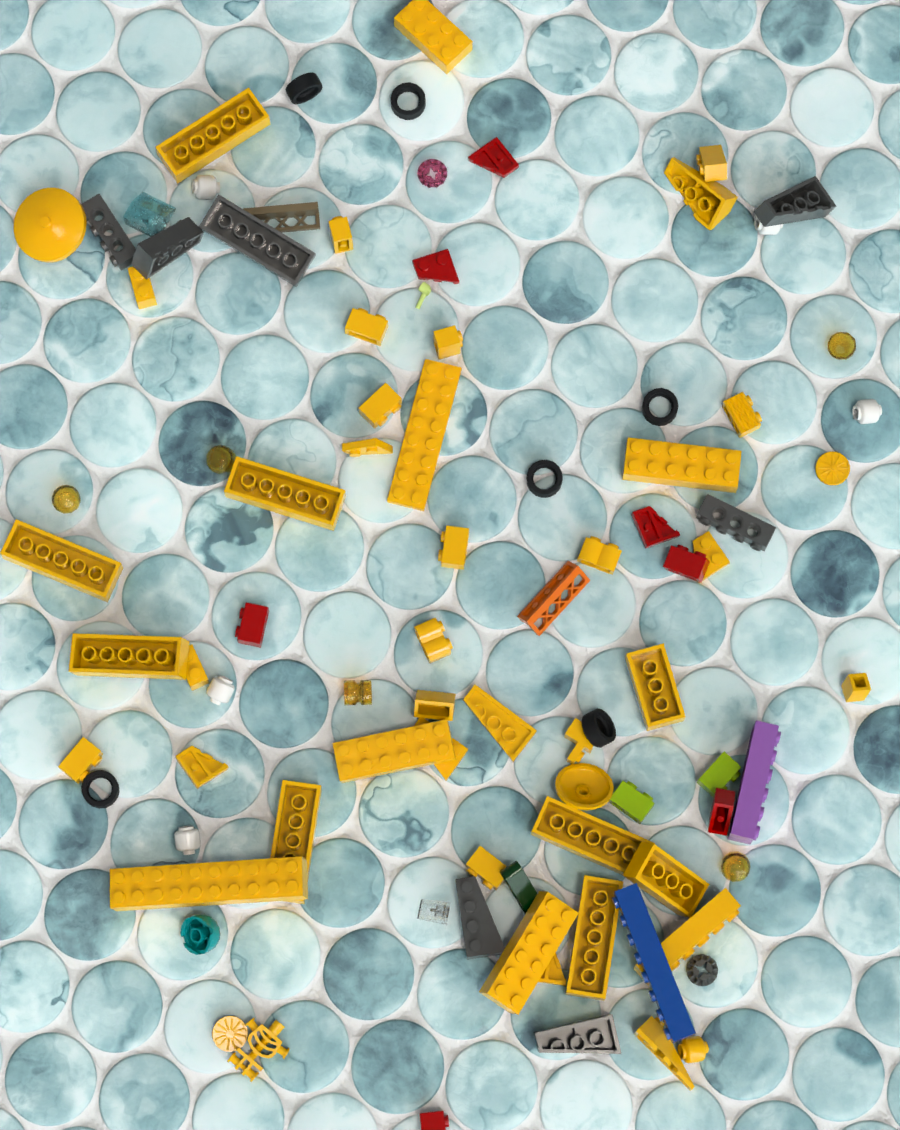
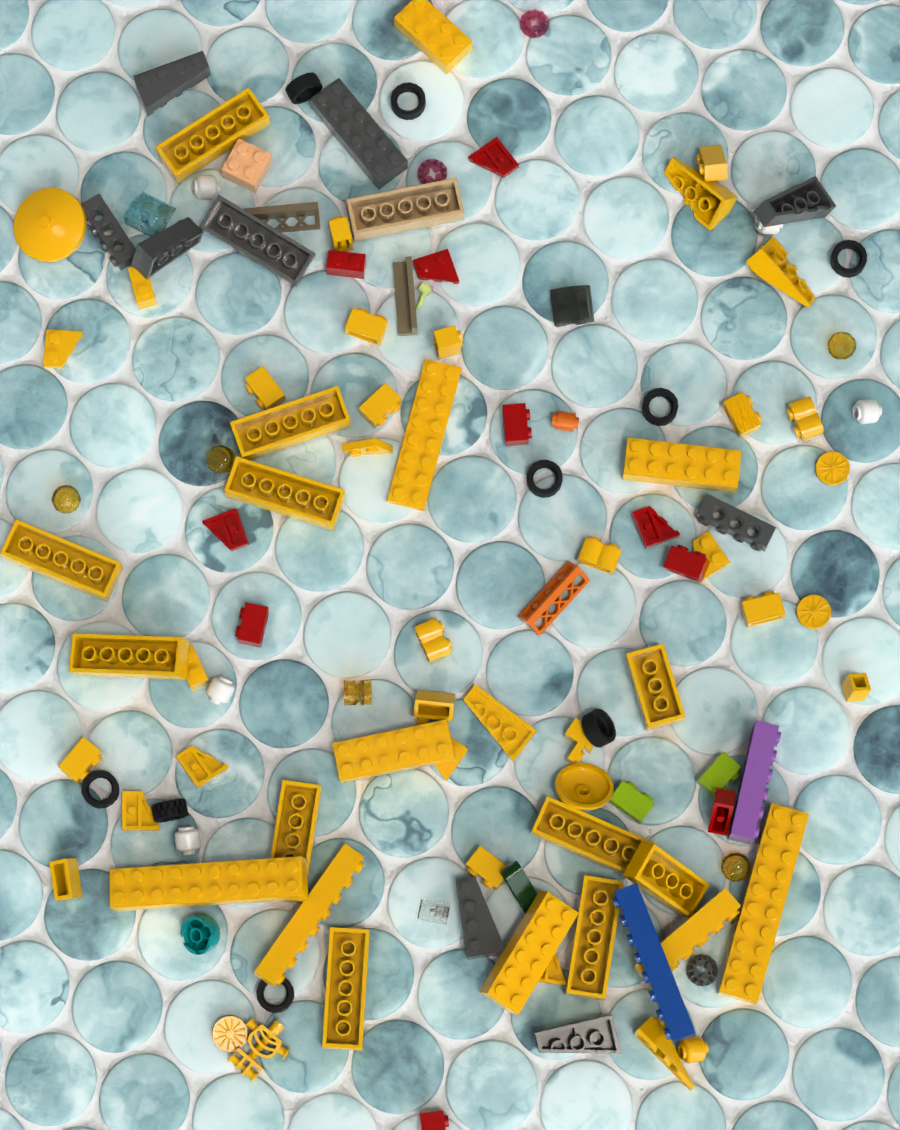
yellow brick [438,525,469,570] -> none
none -> yellow wing [43,329,83,369]
none -> yellow brick [49,858,83,901]
none -> yellow wing [122,791,160,831]
none -> dark grey wedge [133,51,211,116]
none -> black tyre [151,799,189,823]
none -> red wing [202,508,250,551]
none -> light nougat brick [221,138,273,193]
none -> yellow brick [230,386,351,460]
none -> yellow brick [244,366,286,410]
none -> yellow brick [254,844,365,988]
none -> black tyre [256,978,294,1013]
none -> dark grey brick [310,78,408,190]
none -> yellow brick [322,927,370,1051]
none -> red brick [326,250,367,279]
none -> tan brick [346,178,464,242]
none -> dark tan fence [393,256,418,336]
none -> red brick [502,403,532,446]
none -> clear pink gear [520,9,549,38]
none -> clear smoke slope [550,285,594,327]
none -> orange brick [551,411,579,432]
none -> yellow brick [717,803,809,1005]
none -> yellow brick [741,591,785,627]
none -> yellow wedge [745,236,816,308]
none -> yellow brick [786,396,824,441]
none -> yellow wheel [796,595,831,629]
none -> black tyre [830,240,867,278]

